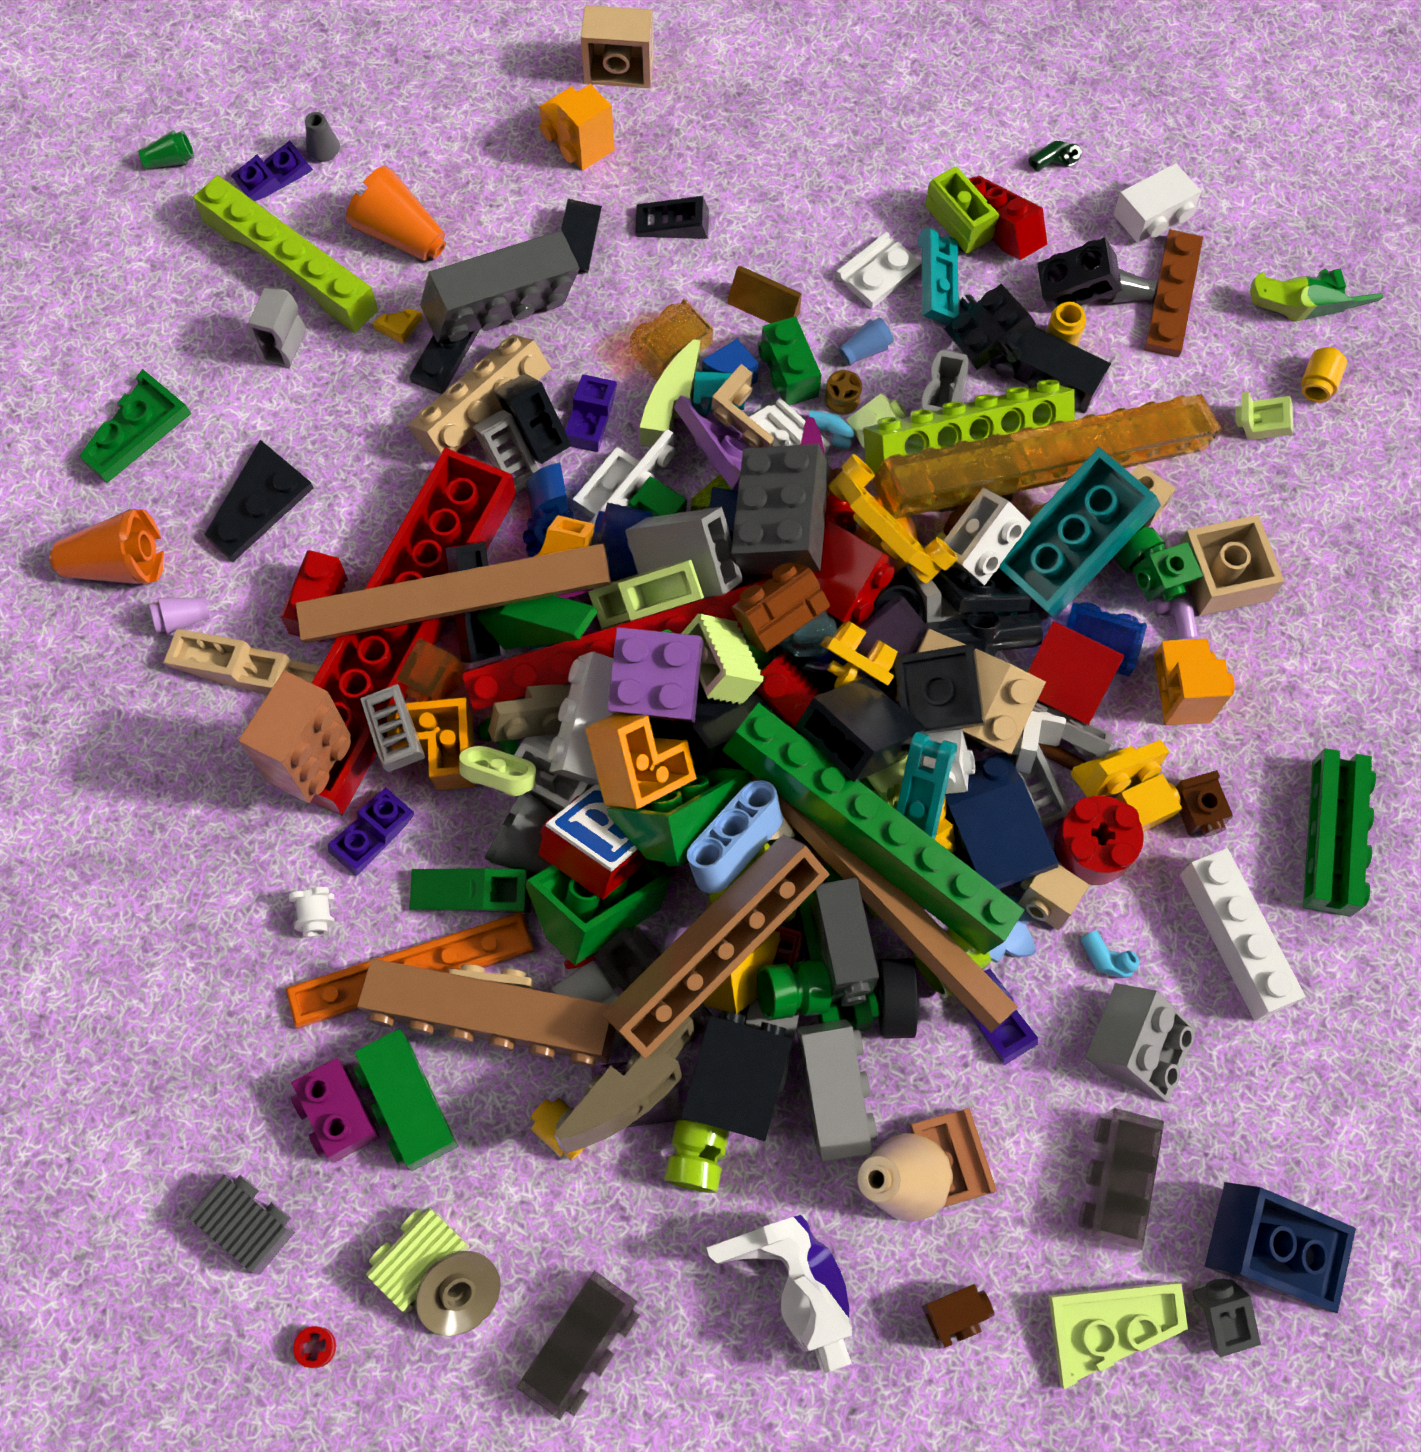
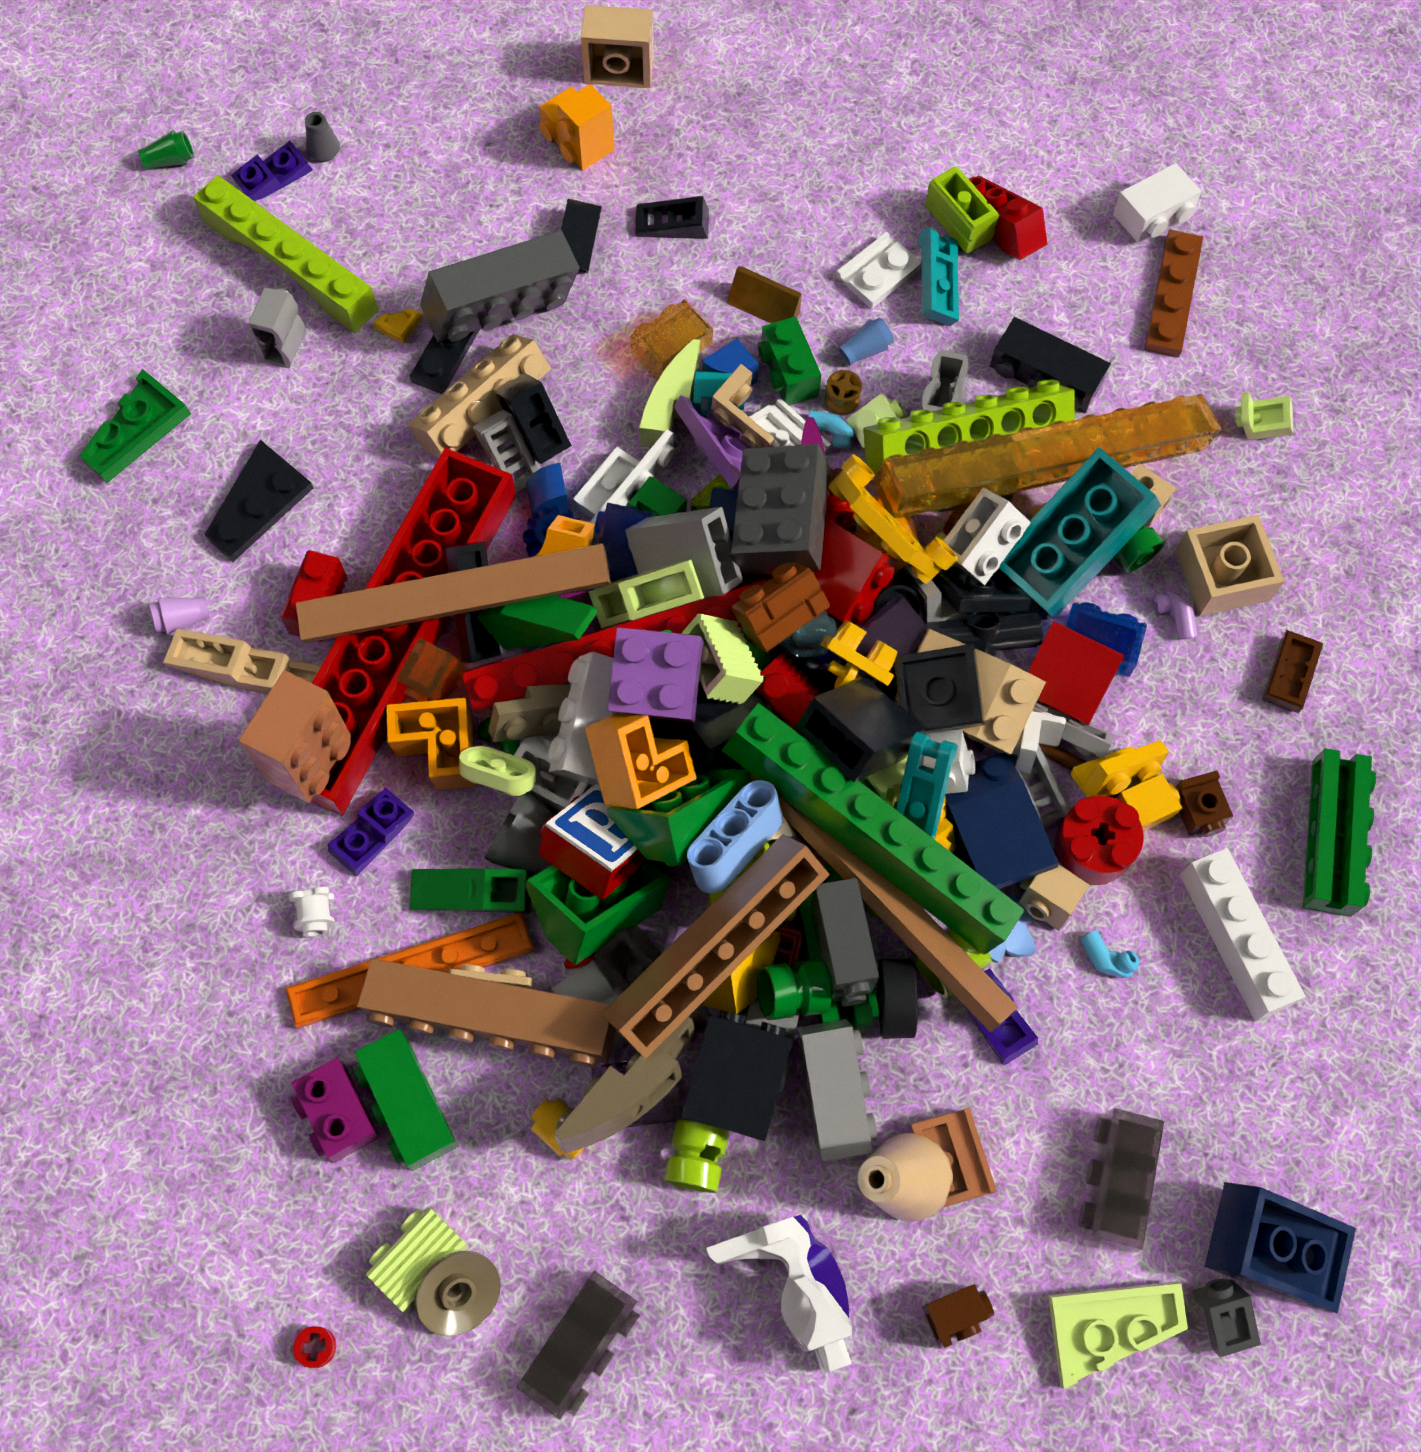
orange cone [49,509,164,584] -> none
dark grey brick [187,1174,295,1275] -> none
orange cone [345,165,446,261] -> none
light grey slope [360,684,425,772] -> none
dark purple slope [565,374,617,452] -> none
black plate [944,284,1036,370] -> none
dark green arm [1028,141,1082,172] -> none
black brick [1037,237,1123,311] -> none
yellow brick [1046,302,1086,346] -> none
light grey slope [1085,983,1197,1103] -> none
dark grey cone [1102,269,1155,303] -> none
green brick [1133,542,1203,602] -> none
light orange brick [1153,638,1235,725] -> none
animal [1250,268,1383,322] -> none
yellow brick [1301,347,1347,403] -> none
none -> reddish brown plate [1262,630,1323,714]

